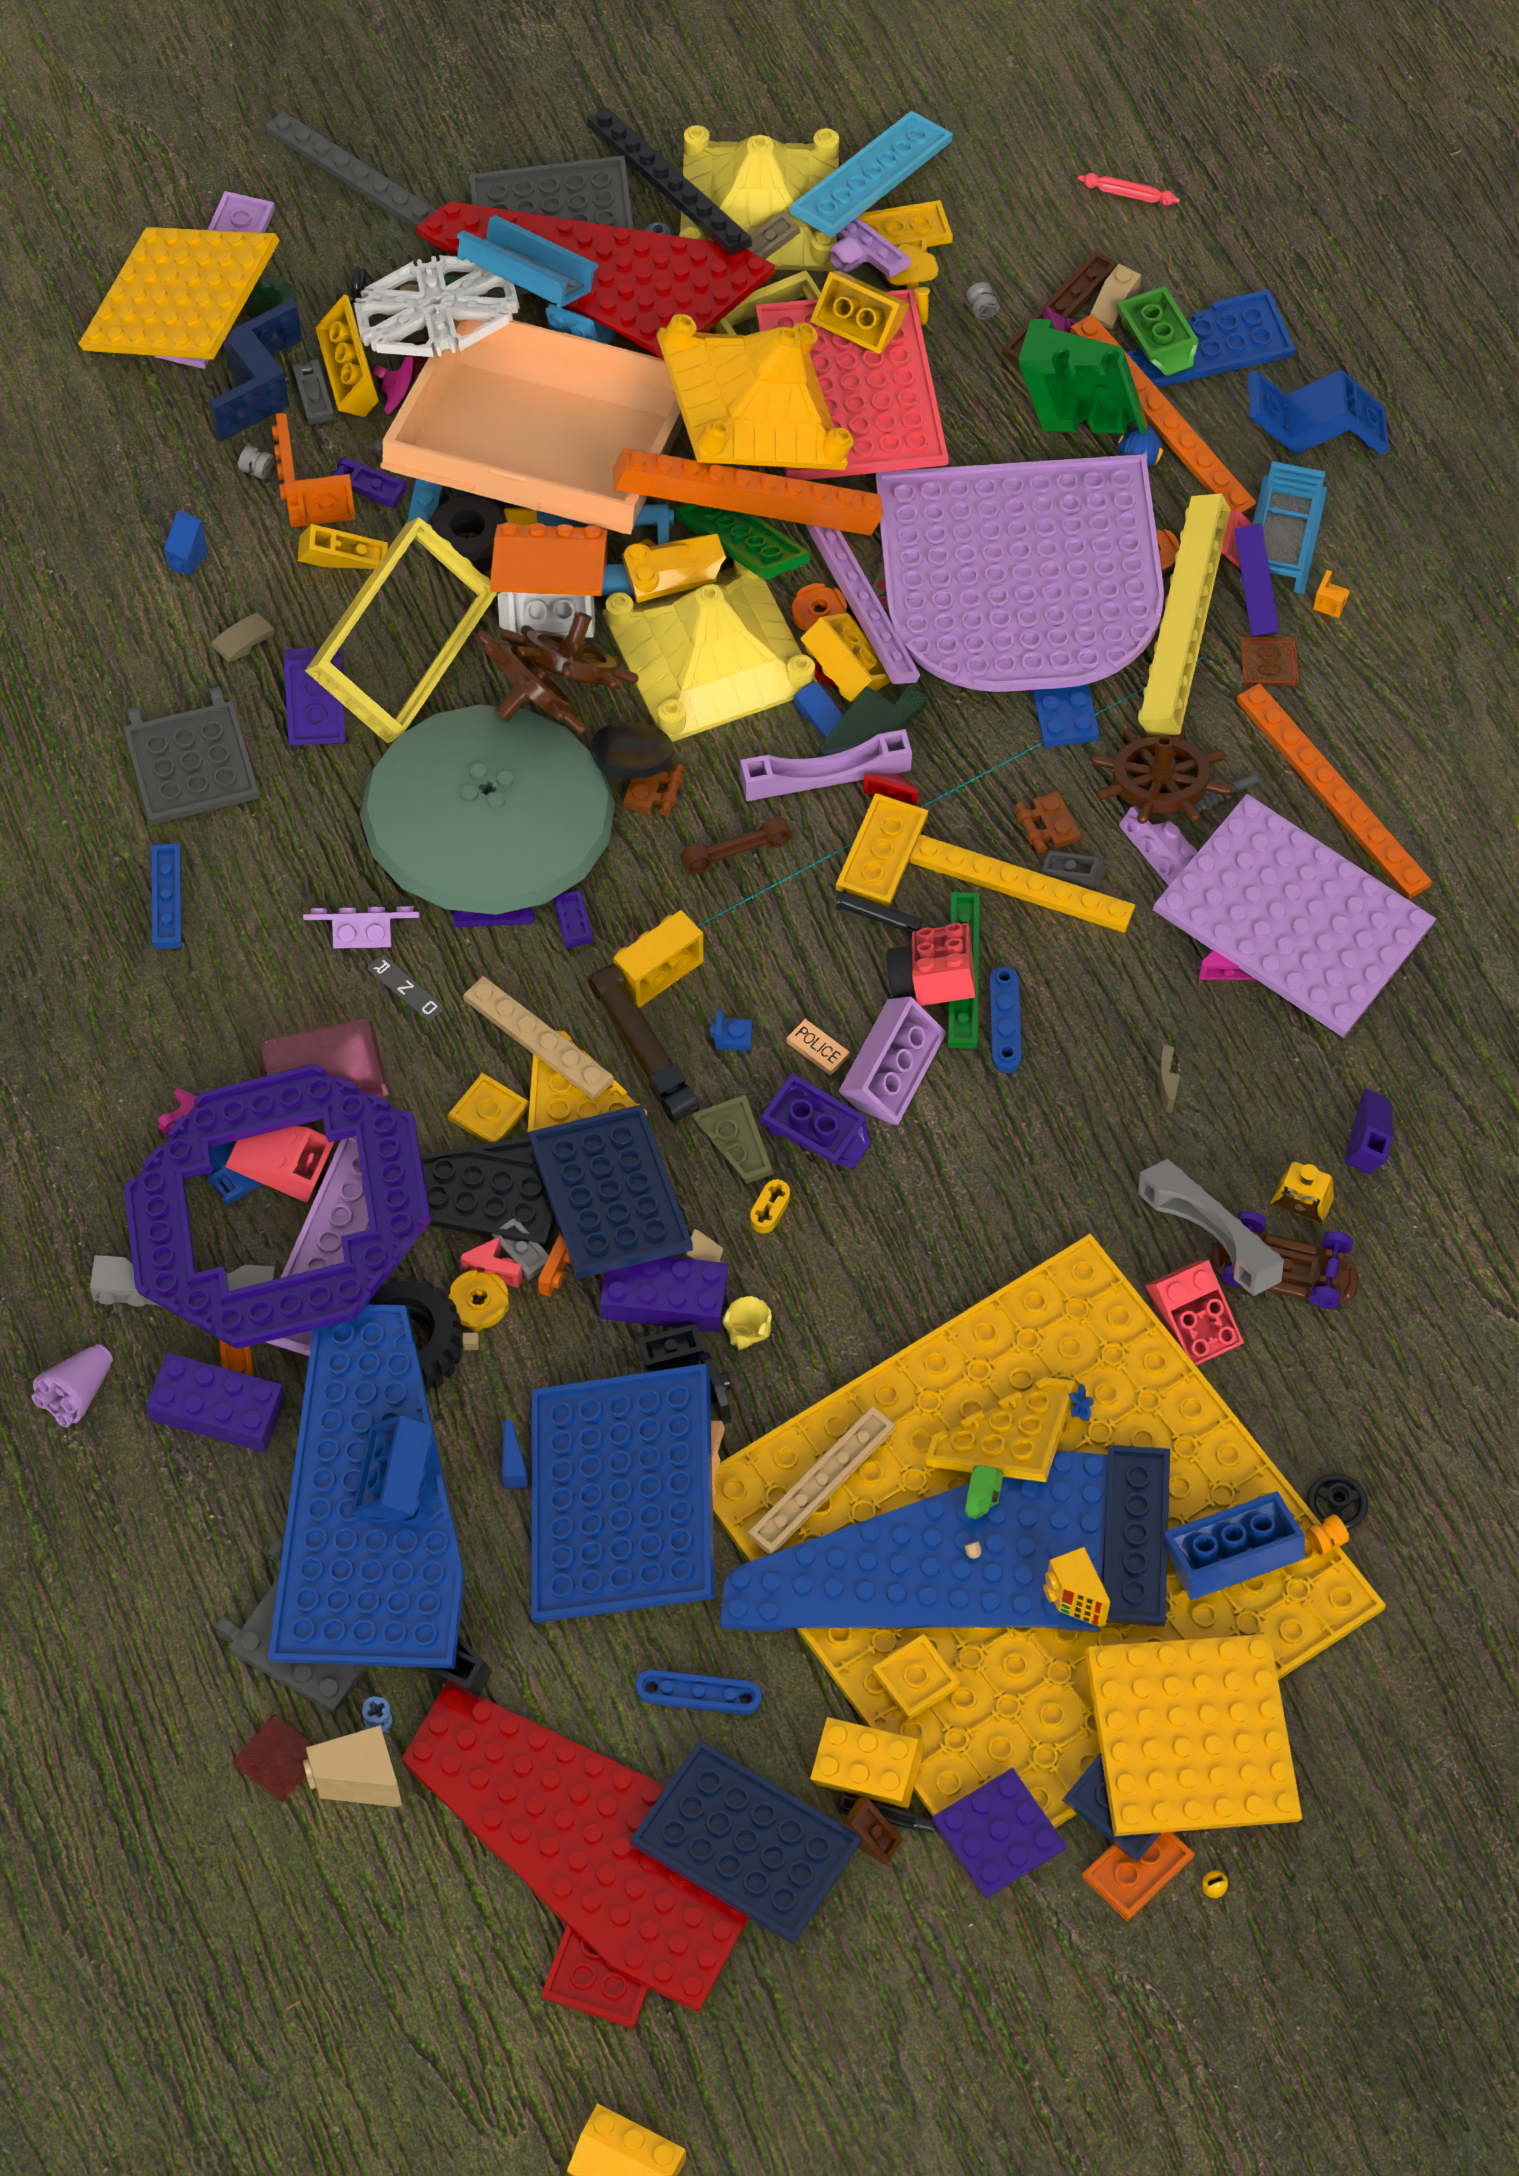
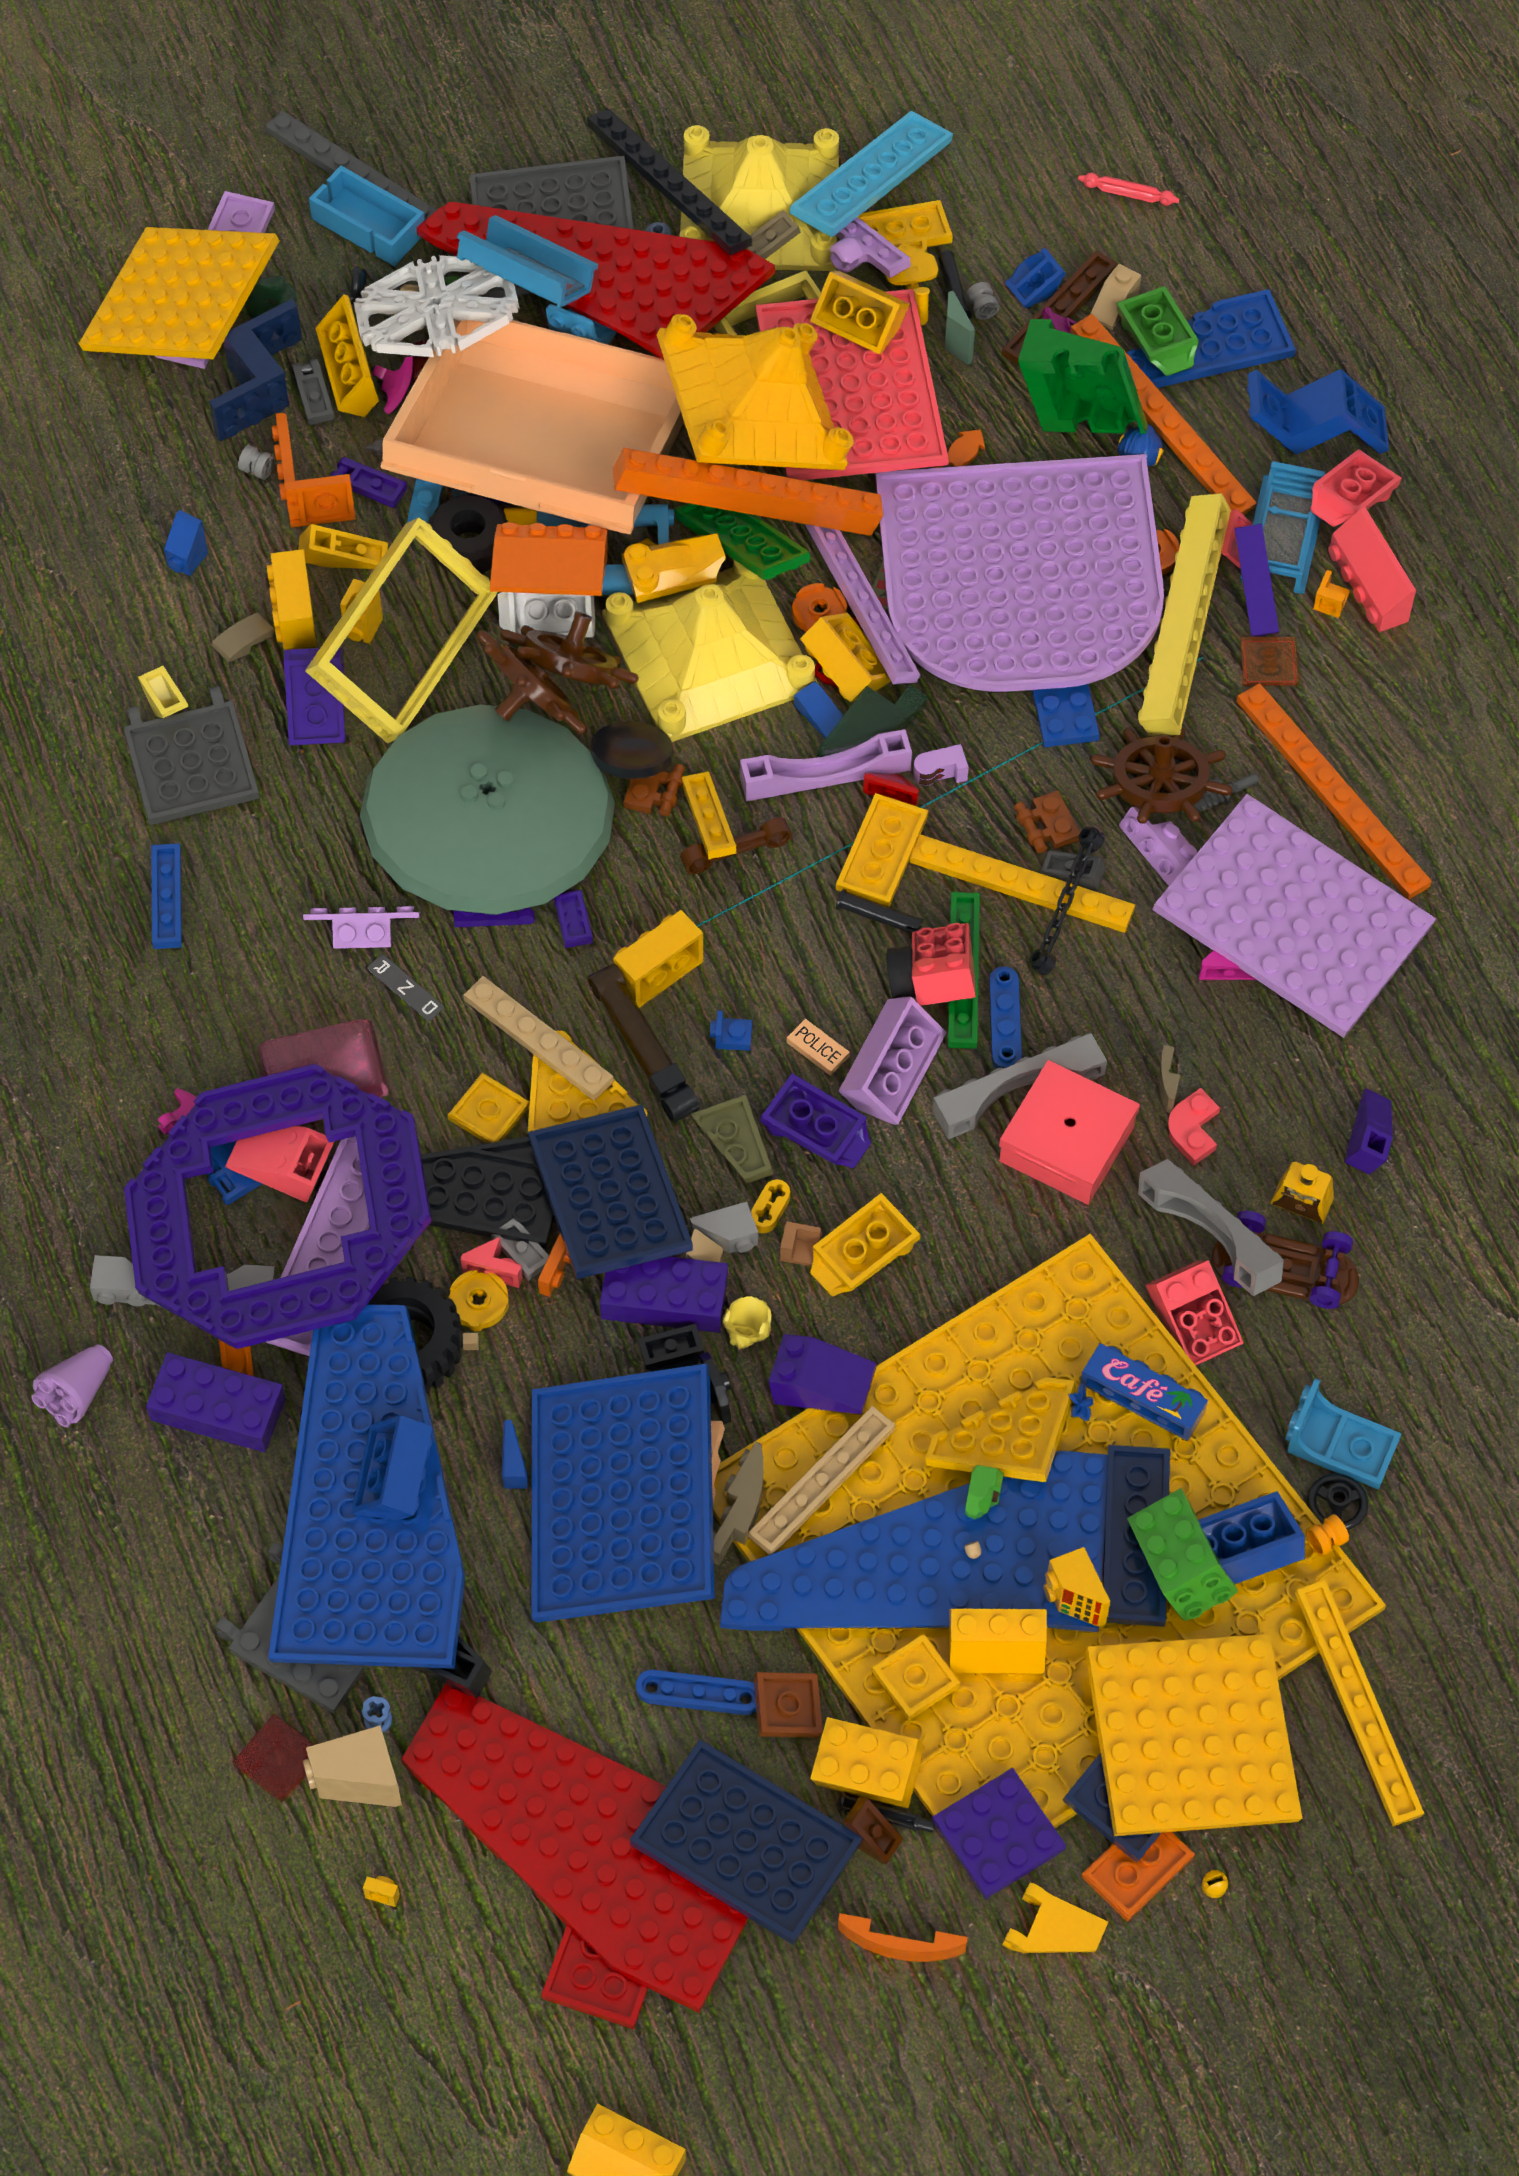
none -> light yellow slope [138,666,188,718]
none -> yellow brick [267,549,317,650]
none -> dark azure piece [309,166,425,267]
none -> yellow brick [340,579,383,644]
none -> yellow plate [363,1876,400,1907]
none -> yellow plate [681,771,736,859]
none -> light grey slope [690,1201,758,1254]
none -> dark tan slope [713,1442,763,1565]
none -> dark orange plate [754,1672,823,1738]
none -> dark purple slope [769,1334,877,1415]
none -> medium nougat panel [780,1221,822,1267]
none -> yellow slope [810,1193,920,1297]
none -> orange slope [838,1913,968,1962]
none -> lavender leg [913,744,969,786]
none -> light grey arch [932,1033,1107,1140]
none -> orange brick [933,429,985,468]
none -> black pin [938,250,972,319]
none -> sand green slope [945,291,975,365]
none -> yellow slope [949,1609,1047,1674]
none -> coral container [999,1060,1140,1205]
none -> yellow flag [1002,1882,1109,1953]
none -> blue slope [1005,248,1066,308]
none -> black piece [1029,827,1105,975]
none -> blue brick [1080,1343,1208,1441]
none -> bright green bracket [1127,1488,1238,1621]
none -> coral plate [1168,1088,1220,1166]
none -> dark azure bracket [1285,1378,1402,1490]
none -> yellow plate [1295,1580,1424,1827]
none -> coral slope [1310,449,1402,527]
none -> coral slope [1328,507,1416,633]

